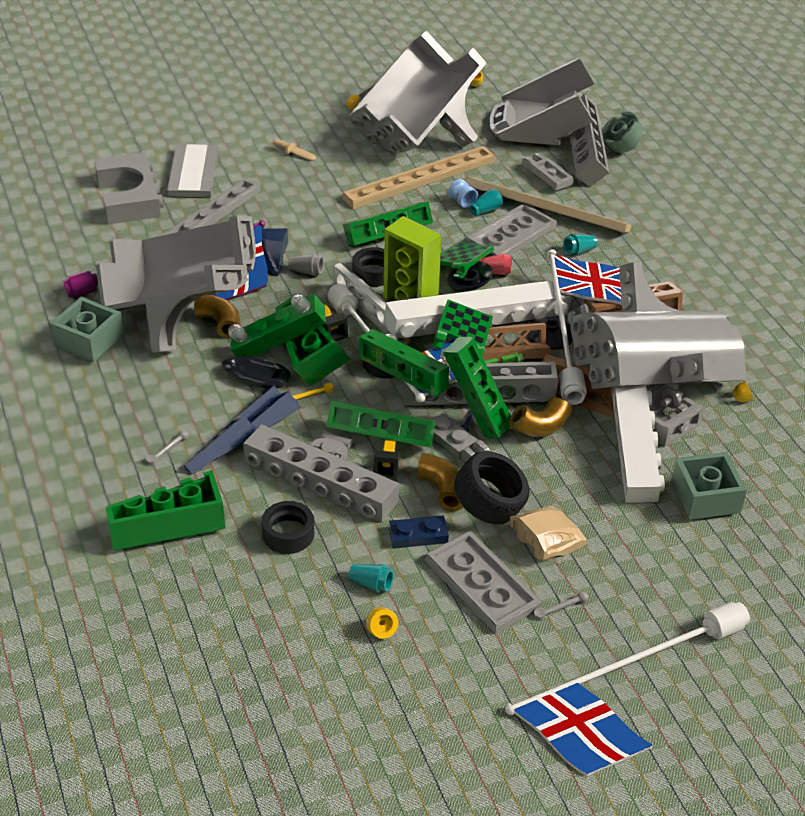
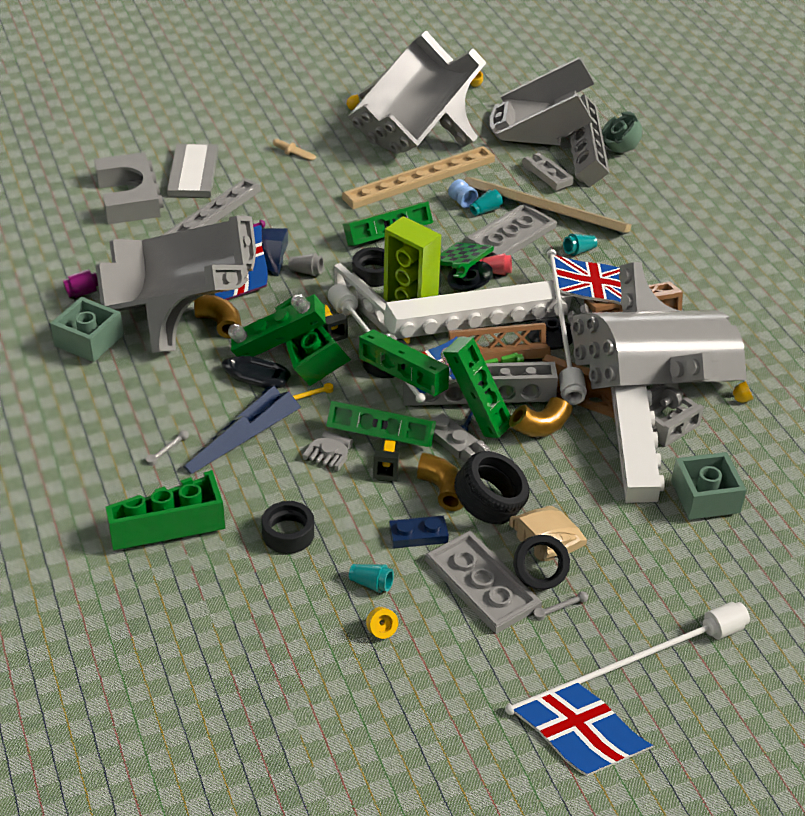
light grey brick [244,424,399,523] -> none
green flag [432,299,493,356] -> none
none -> black tyre [513,534,570,590]

